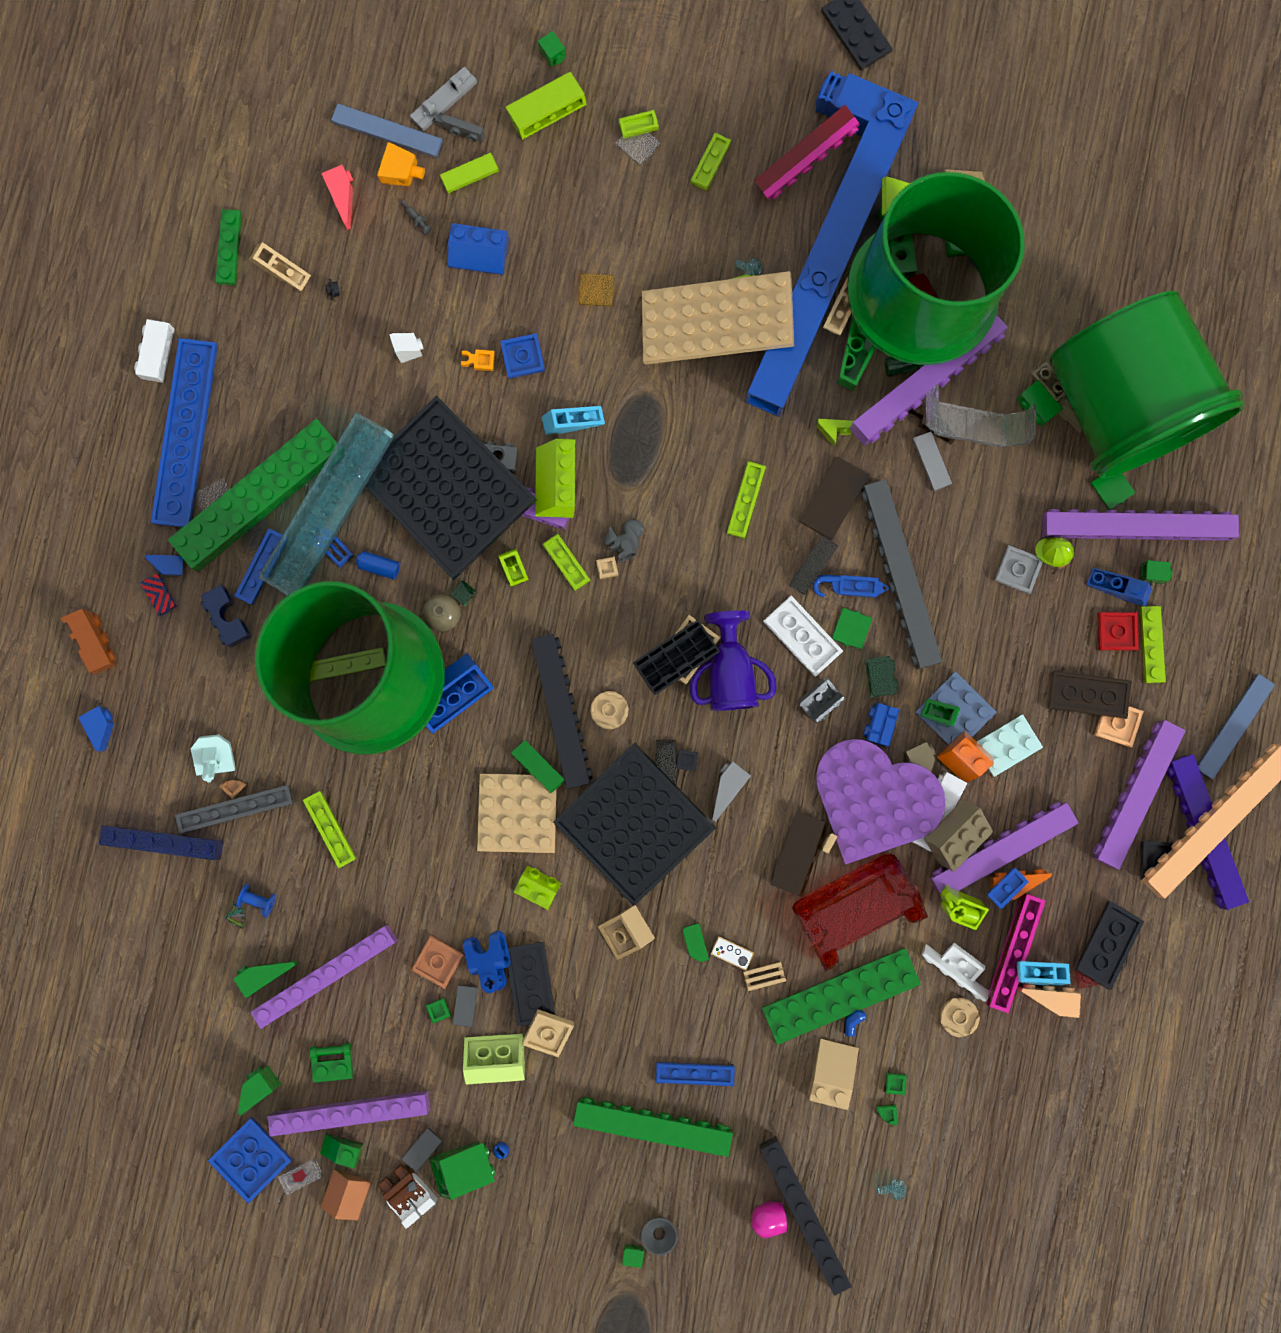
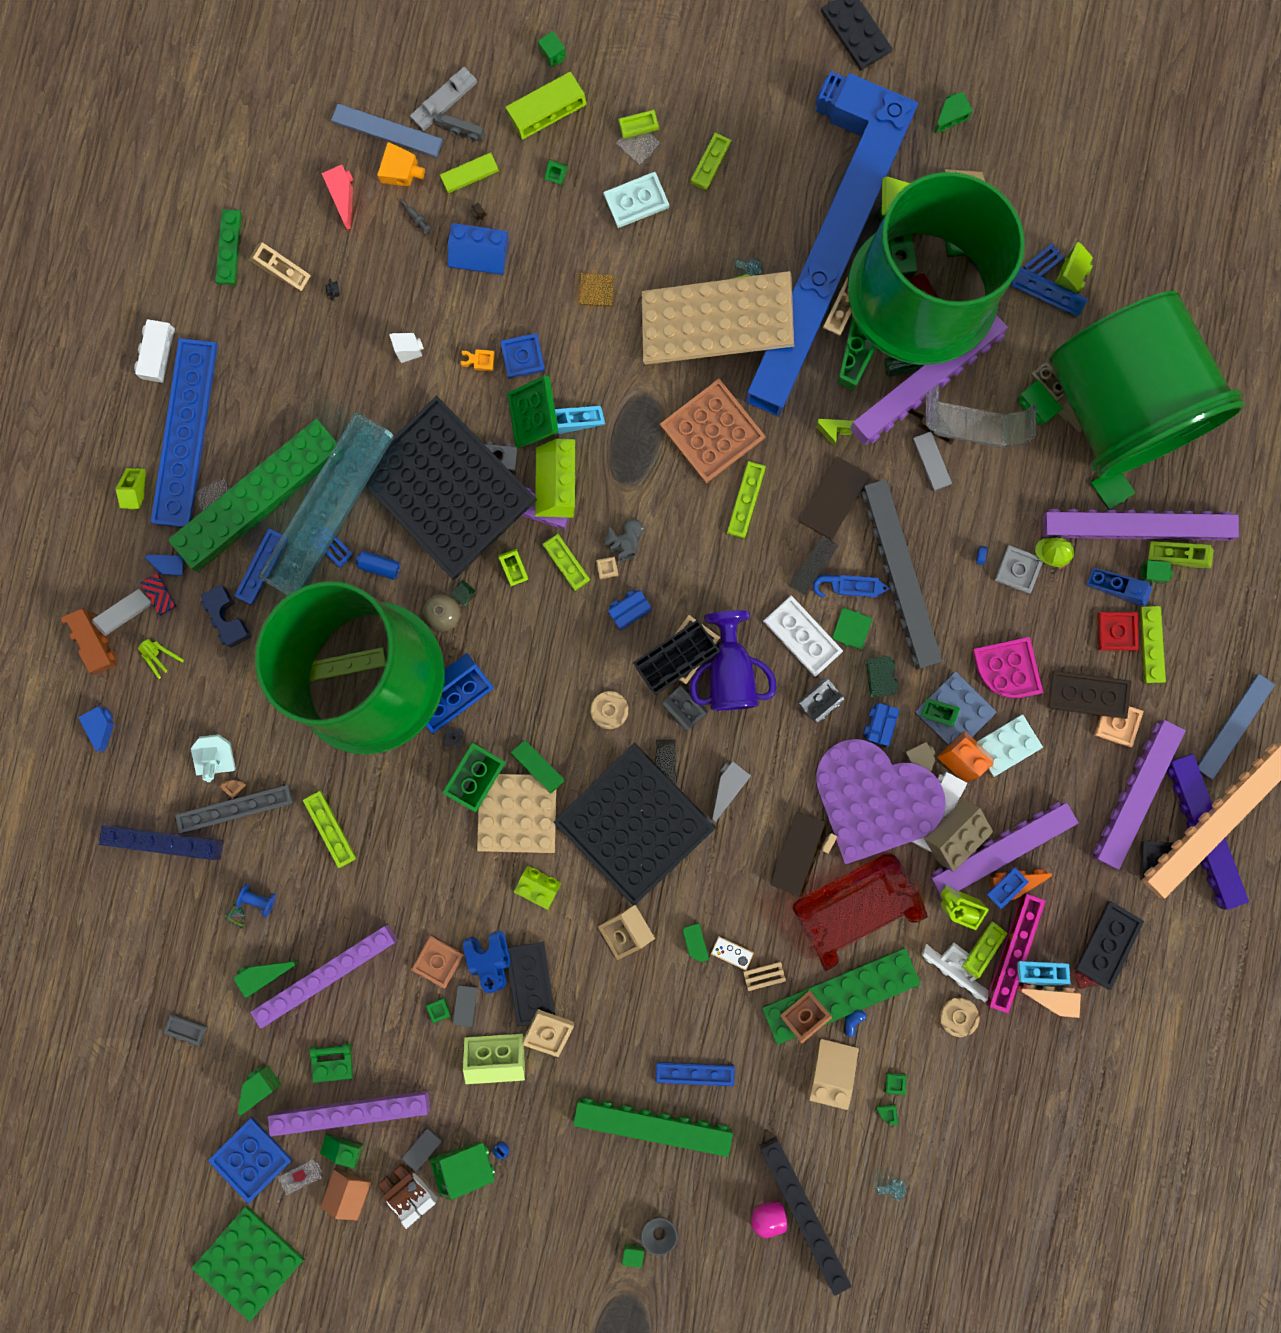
black brick [531,633,593,789] -> none
black plate [676,749,698,772] -> none
brick [754,105,860,200] -> none
none -> light grey tile [92,589,151,636]
none -> lime slope [116,468,146,510]
none -> lime plant [138,639,184,679]
none -> dark grey tile [163,1014,208,1046]
none -> green plate [192,1205,305,1322]
none -> green slope [442,742,506,813]
none -> black plate [444,728,464,747]
none -> dark brown plate [470,203,487,220]
none -> green plate [507,376,558,448]
none -> green slope [544,159,569,185]
none -> light aqua plate [603,172,669,228]
none -> blue brick [608,589,652,631]
none -> nougat plate [660,379,766,484]
none -> dark grey bracket [662,684,708,731]
none -> nougat slope [780,990,832,1043]
none -> green slope [934,91,973,134]
none -> lime tile [961,921,1008,979]
none -> dark pink plate [972,637,1043,698]
none -> blue tile [976,545,987,565]
none -> blue tile [1010,267,1088,317]
none -> blue tile [1023,243,1064,277]
none -> lime slope [1055,242,1093,293]
none -> lime slope [1148,541,1214,569]

